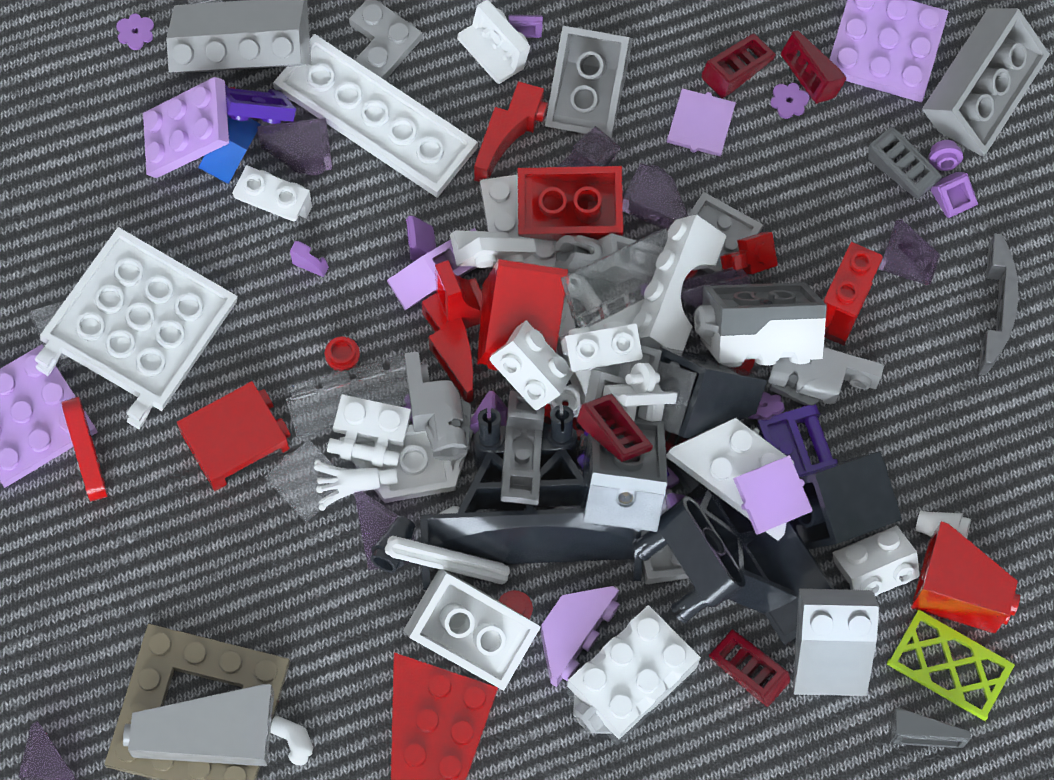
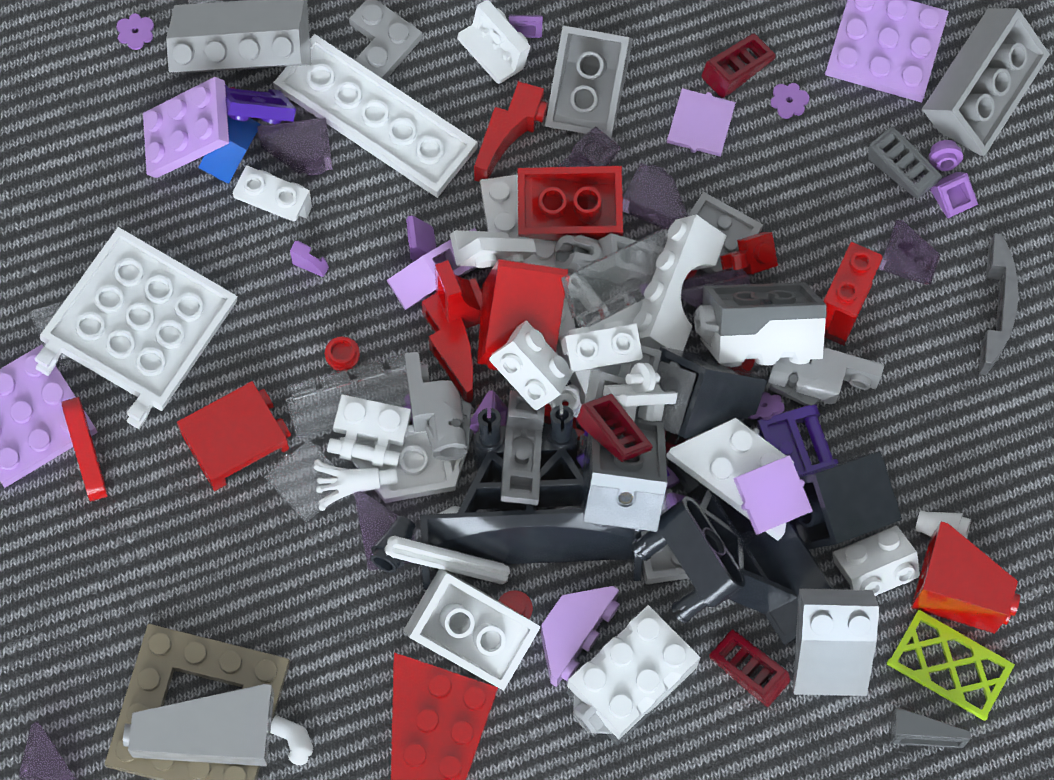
dark red slope [780,30,847,104] -> none

